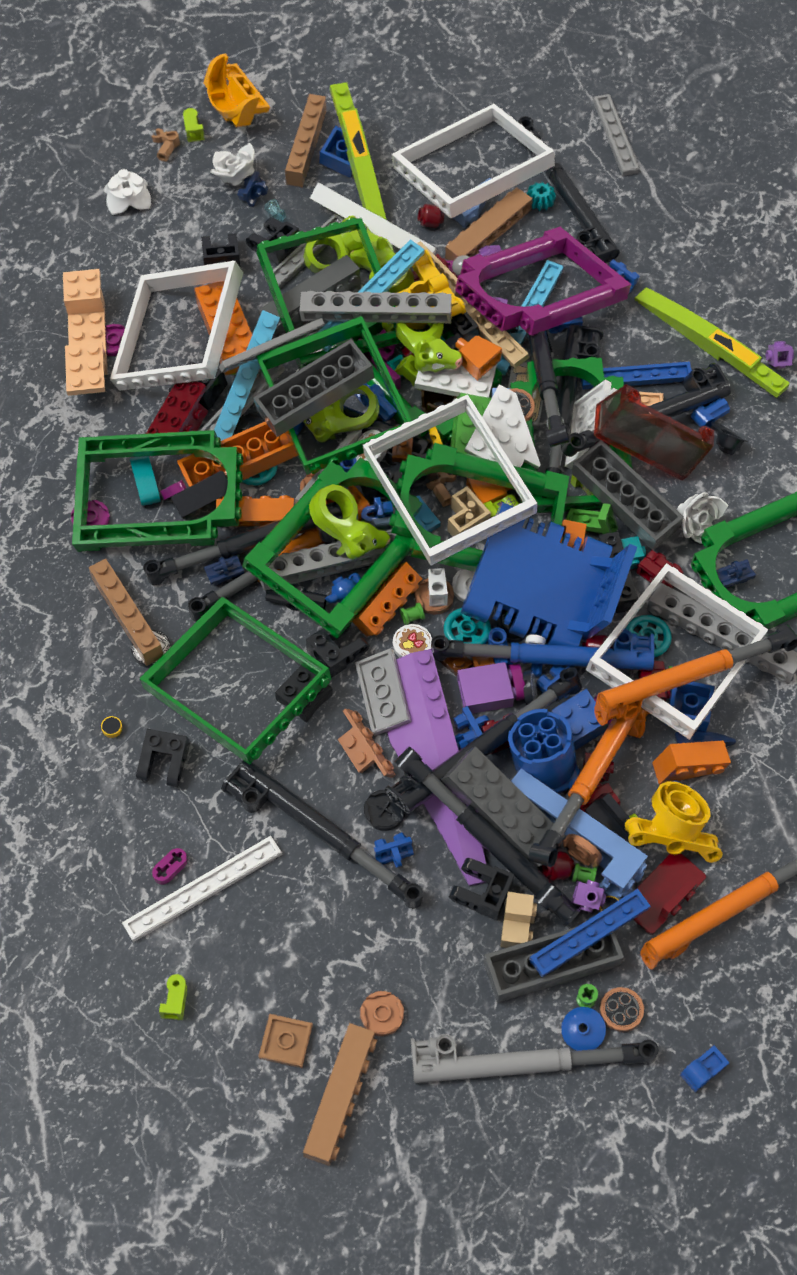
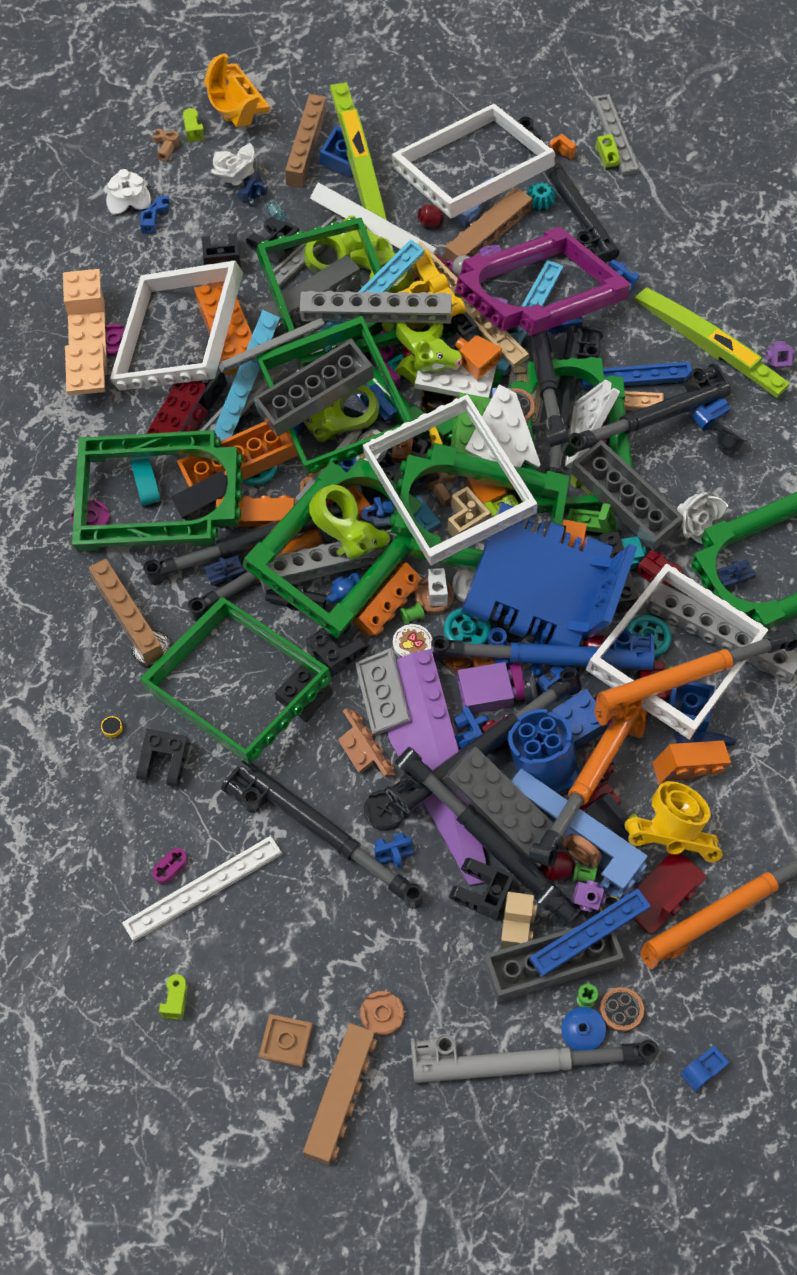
magenta beam [160,480,186,500] -> none
white tile [525,635,546,644] -> none
windscreen [594,384,714,480] -> none
none -> blue piece [140,196,170,233]
none -> orange bracket [549,134,576,160]
none -> lime leg [595,134,620,168]

